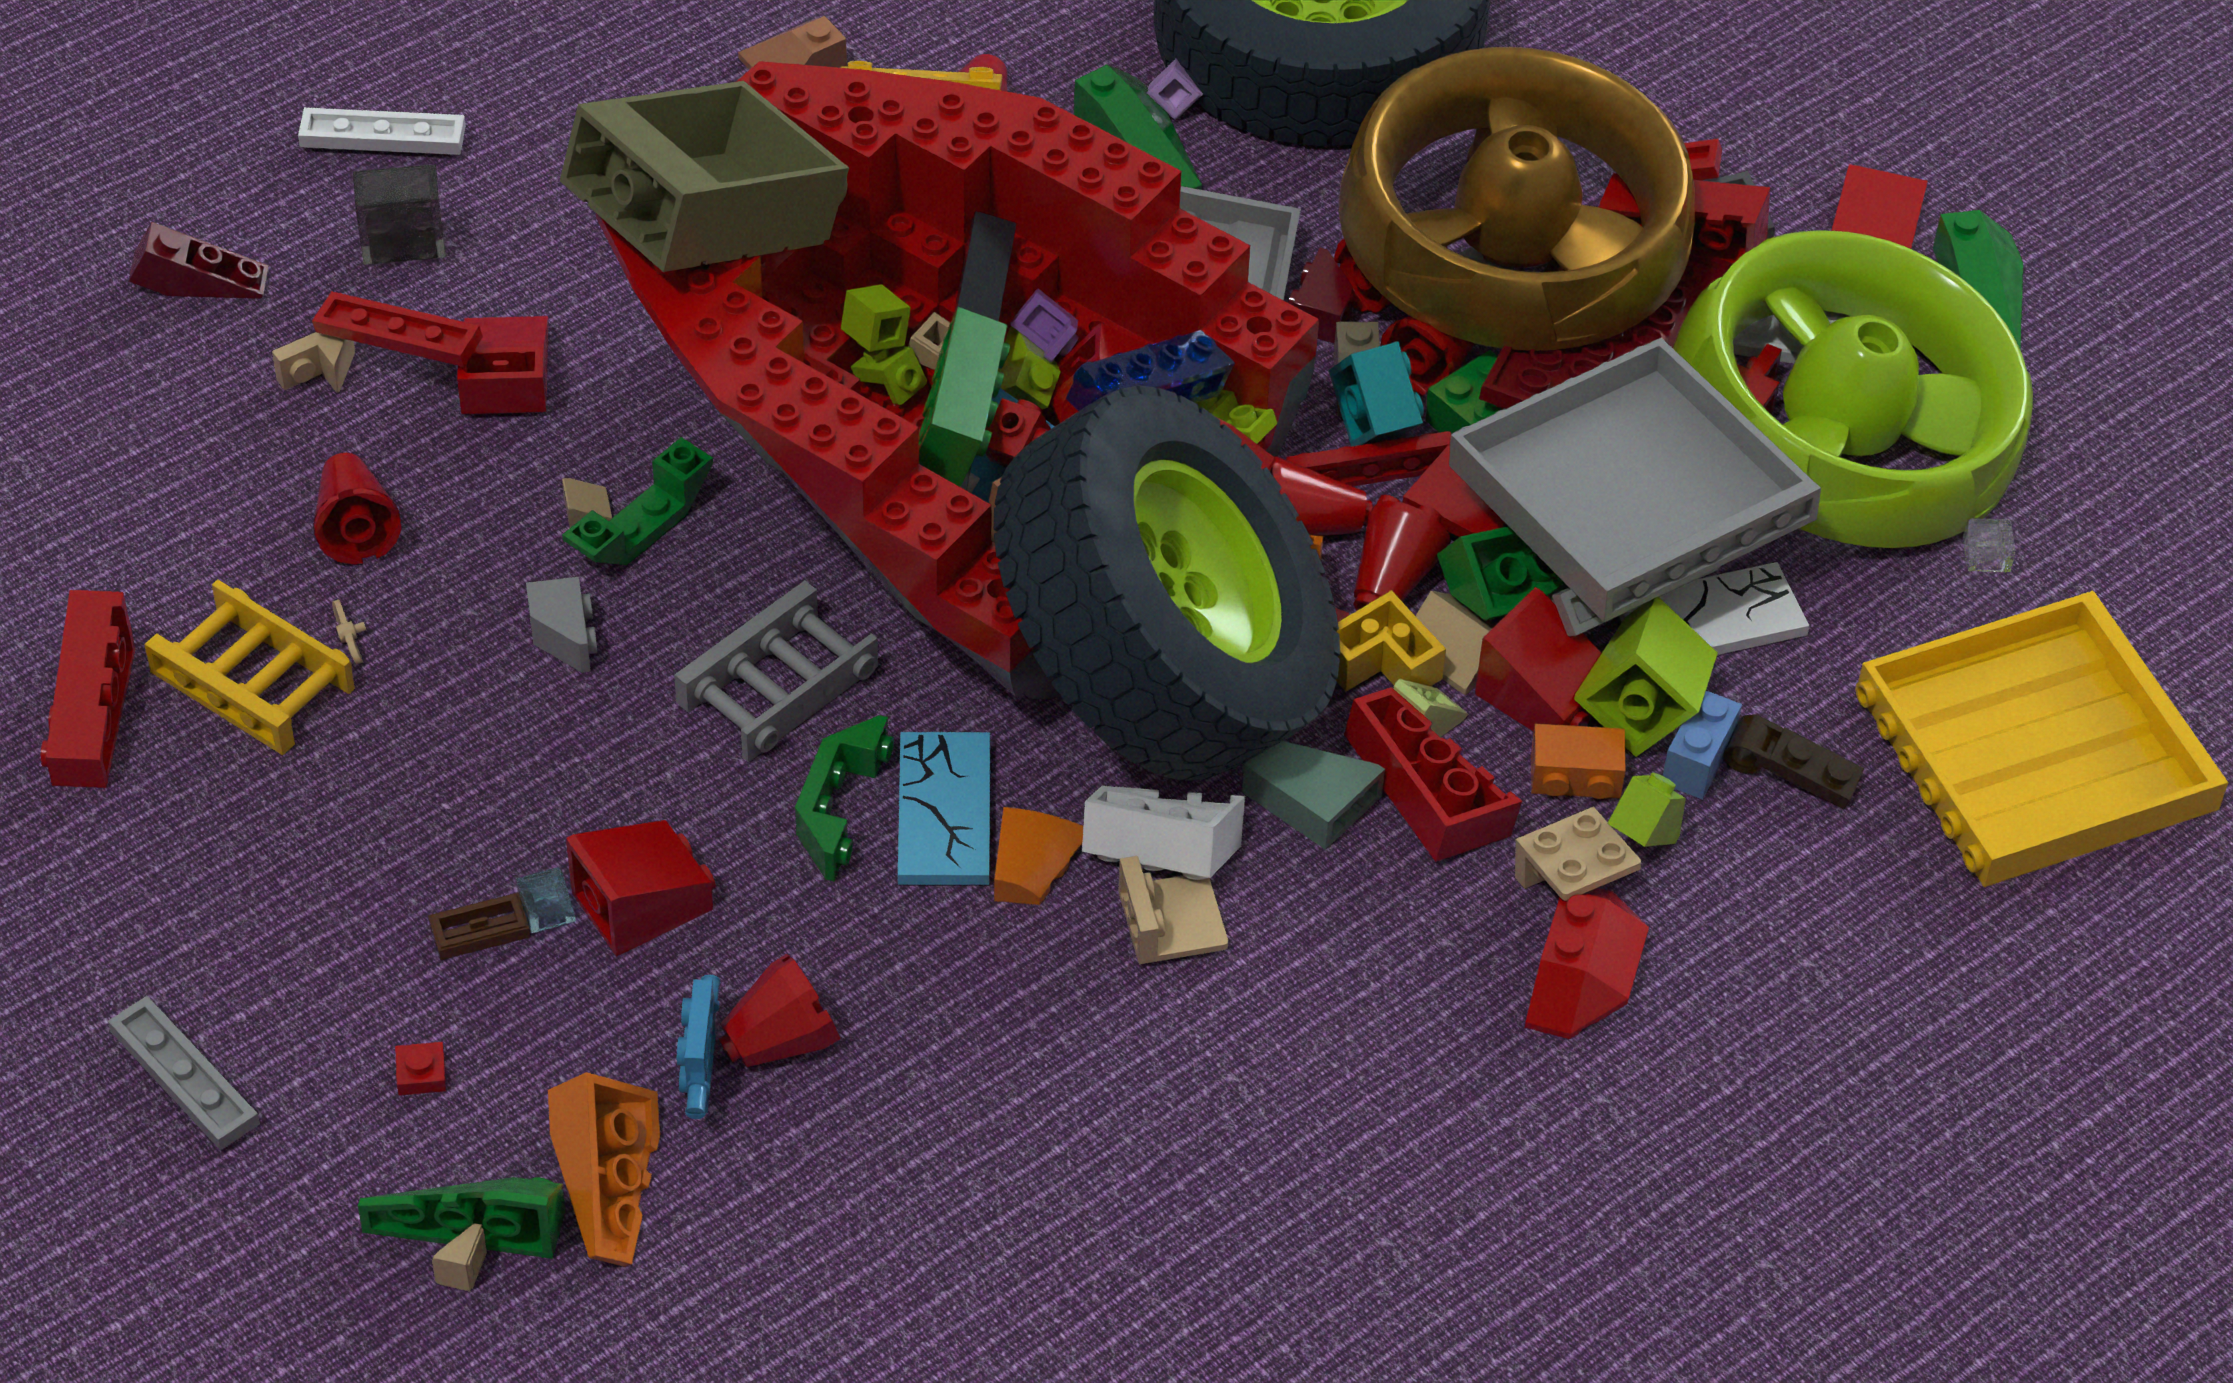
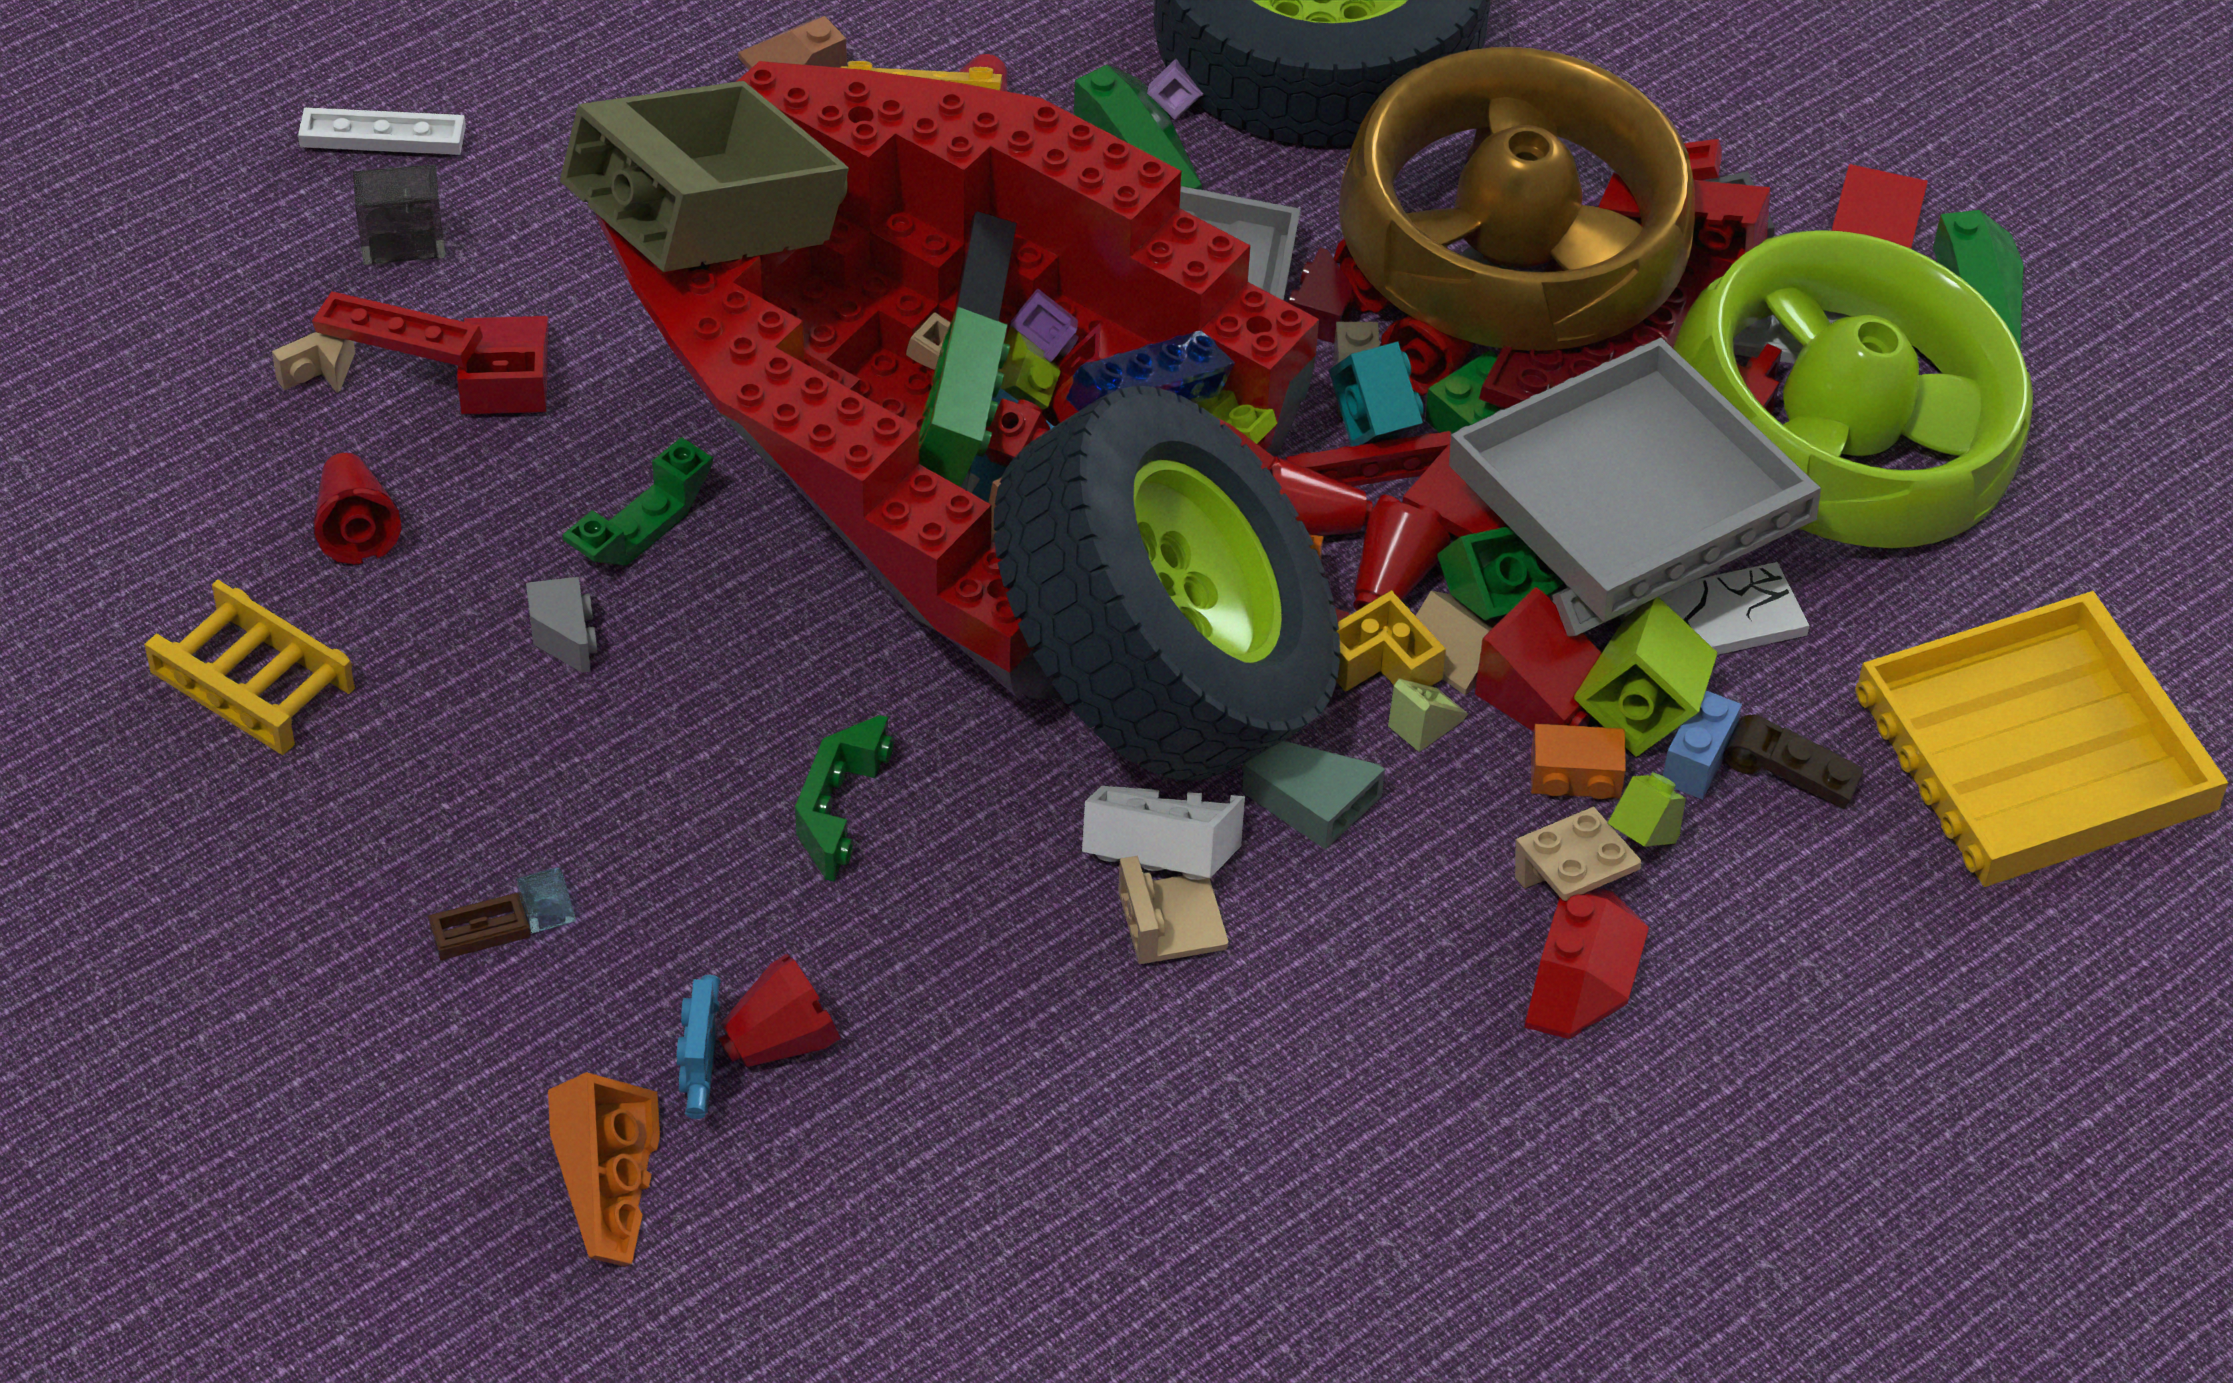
red wedge [41,590,136,788] -> none
light grey plate [108,996,260,1151] -> none
dark red slope [128,222,269,299] -> none
tan piece [332,599,366,664] -> none
green wedge [358,1177,566,1259] -> none
red plate [395,1042,446,1096] -> none
tan slope [432,1223,487,1291] -> none
tan slope [562,478,612,528] -> none
red slope [566,820,716,957] -> none
light grey fence [674,580,878,763] -> none
lime brick [841,285,911,352] -> none
lime bracket [851,346,927,405] -> none
medium azure tile [898,732,990,885] -> none
orange slope [994,807,1083,905] -> none
red wedge [1344,687,1522,862] -> none
clear slope [1963,518,2015,572] -> none

